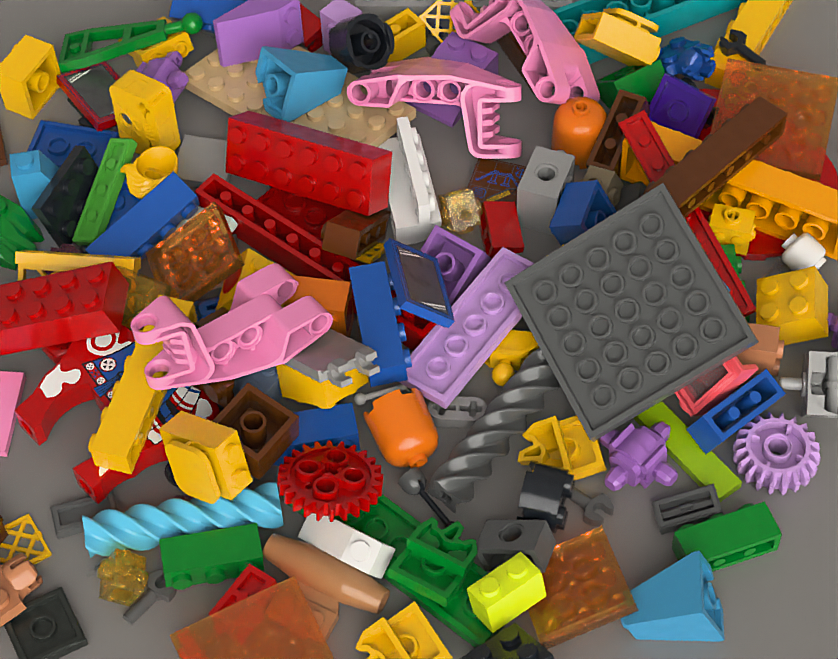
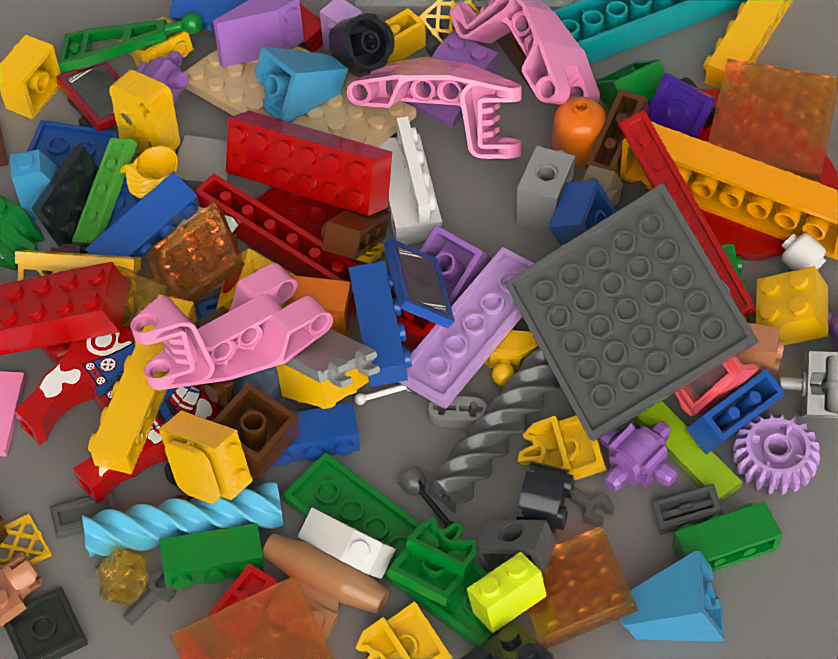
red gear [277,440,384,522] -> none
orange cylinder [363,388,439,468] -> none
clear yellow brick [438,188,483,235] -> none
reddish brown tile [463,158,527,209] -> none
red hinge [478,201,525,259] -> none
yellow brick [574,8,662,66] -> none
reddish brown brick [643,96,788,218] -> none
blue plate [656,37,716,81] -> none
yellow head [707,203,756,256] -> none
black bar [719,29,766,70] -> none

